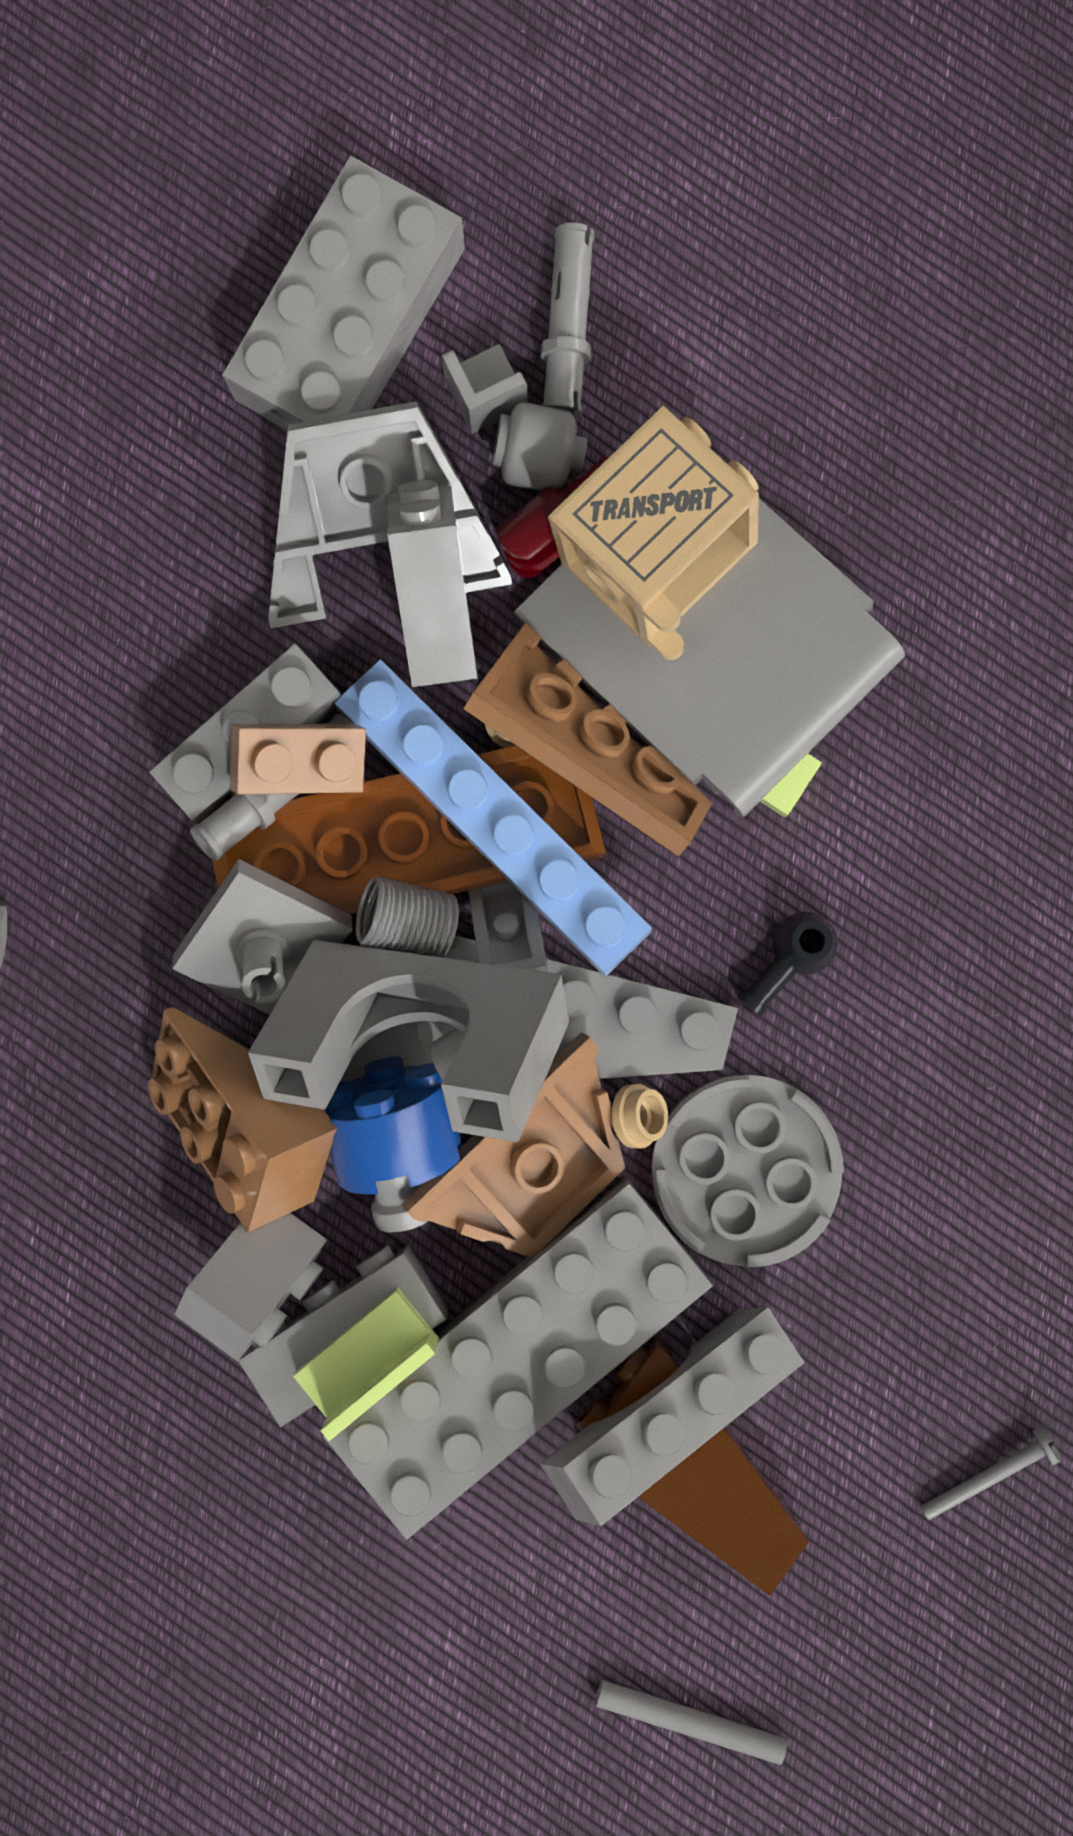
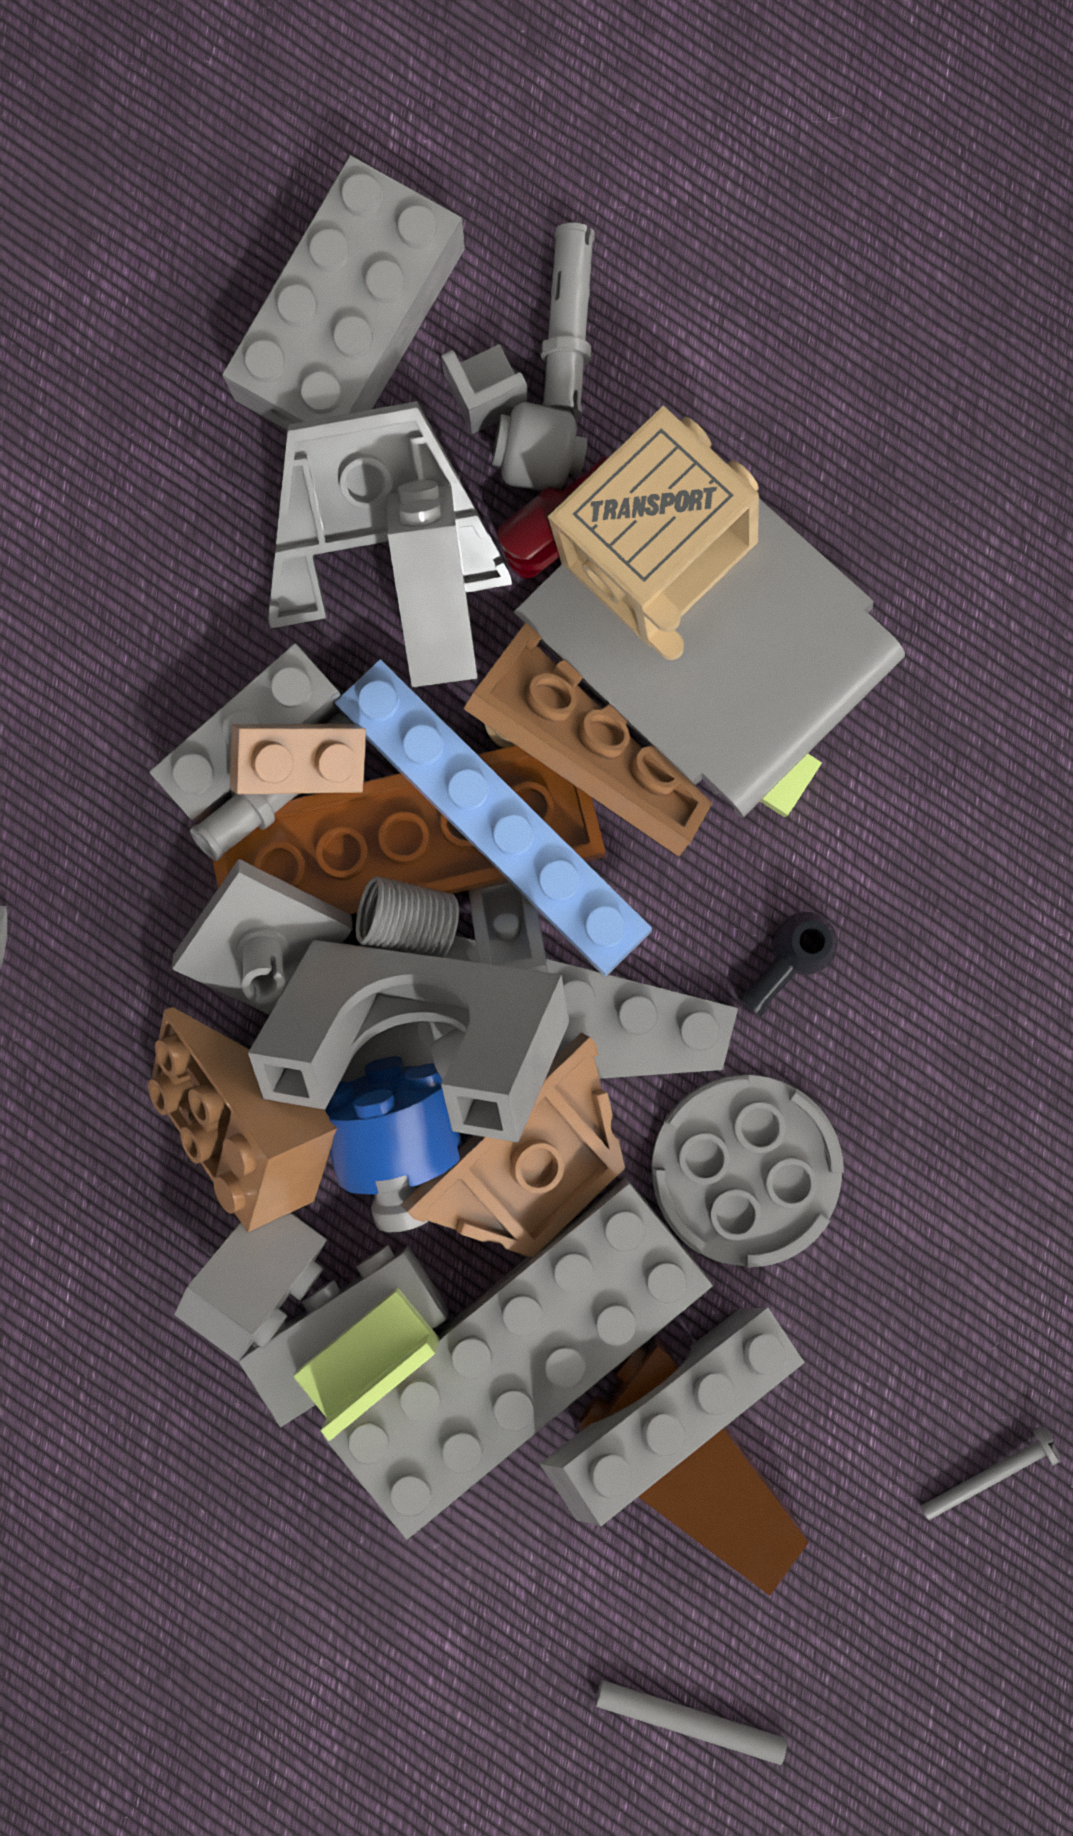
tan plate [611,1084,668,1148] -> none

